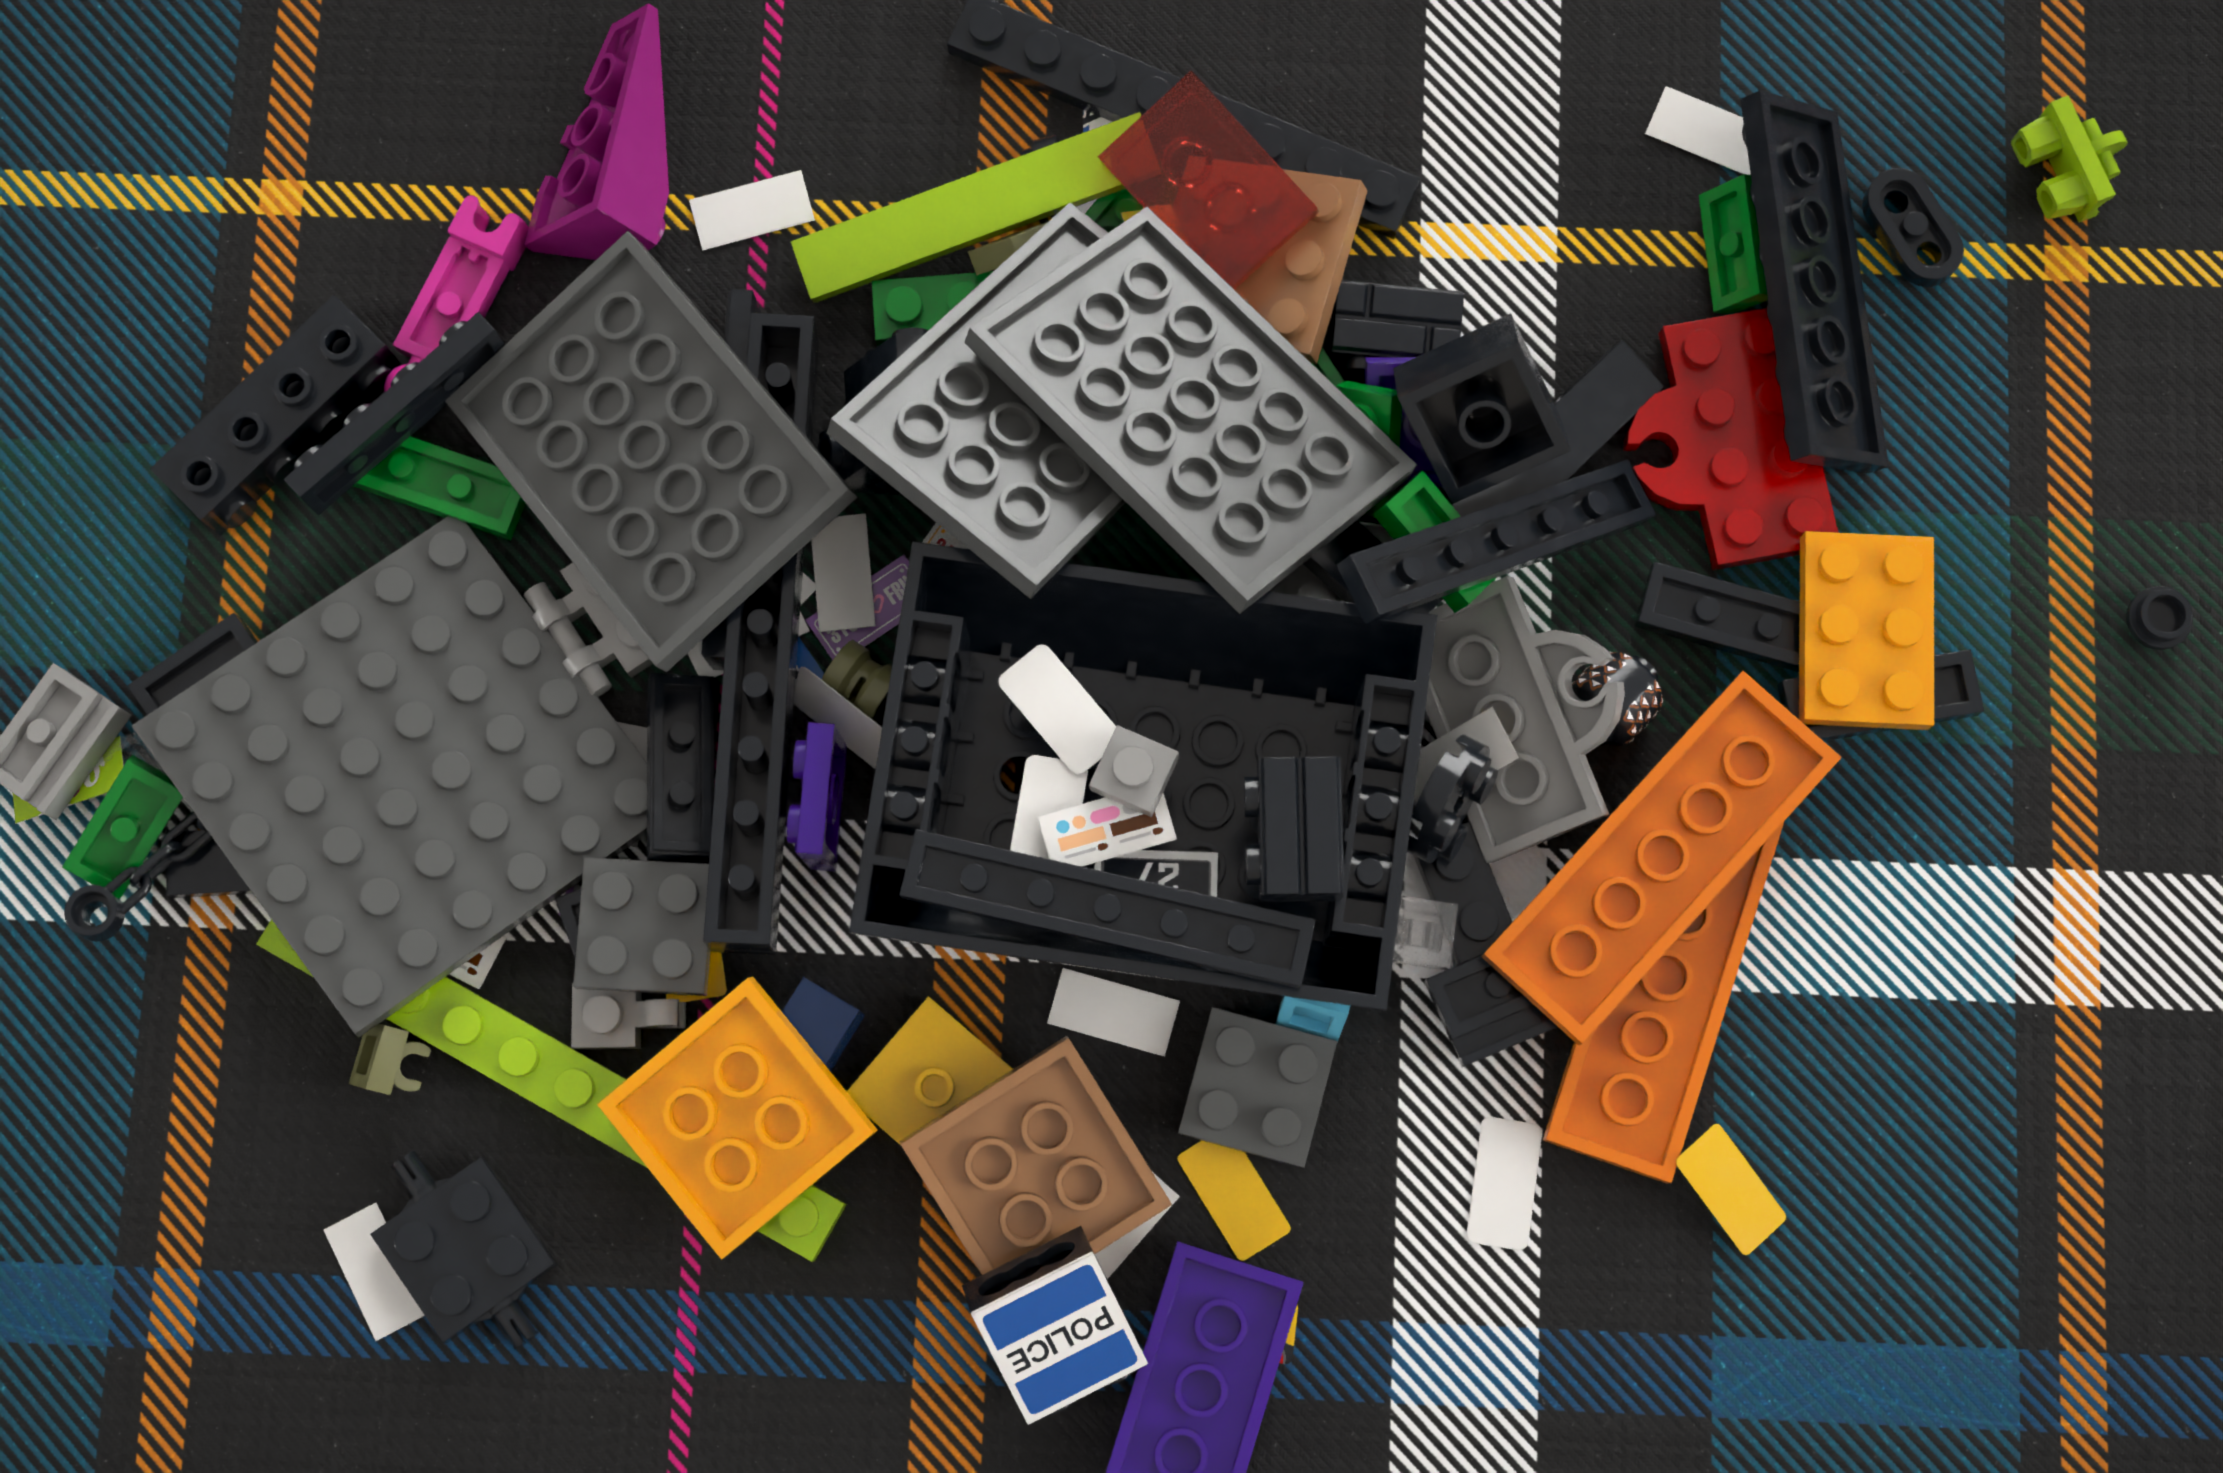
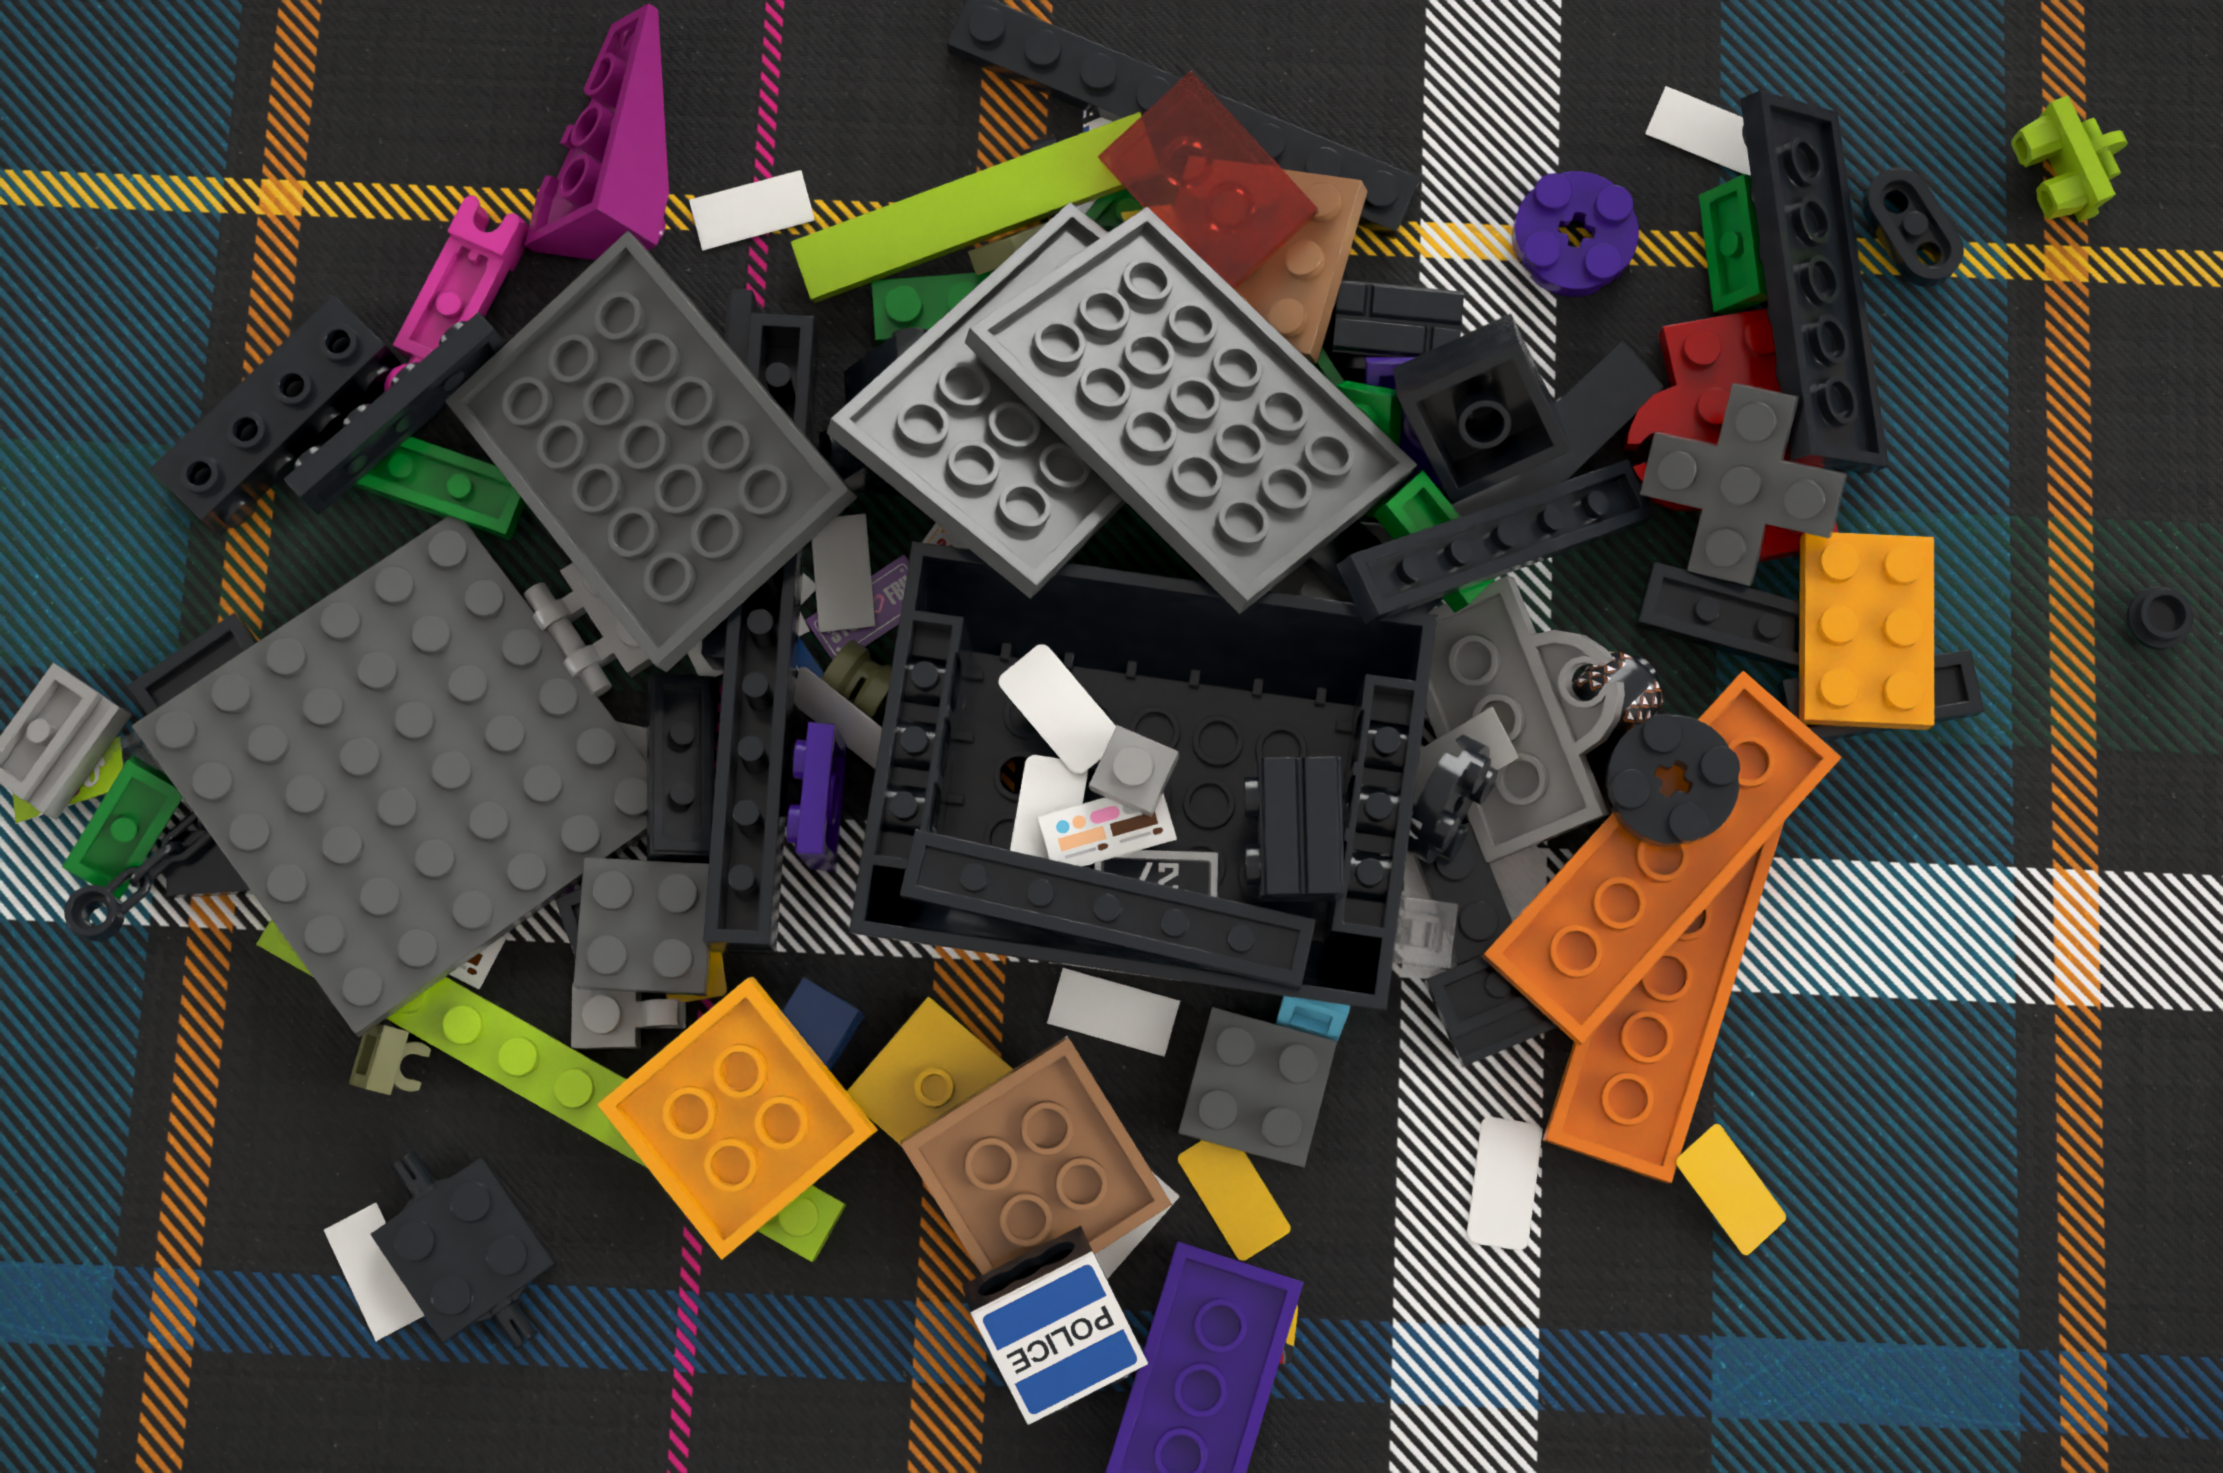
none -> dark purple plate [1512,171,1639,297]
none -> black plate [1604,714,1740,847]
none -> dark grey plate [1640,383,1847,586]

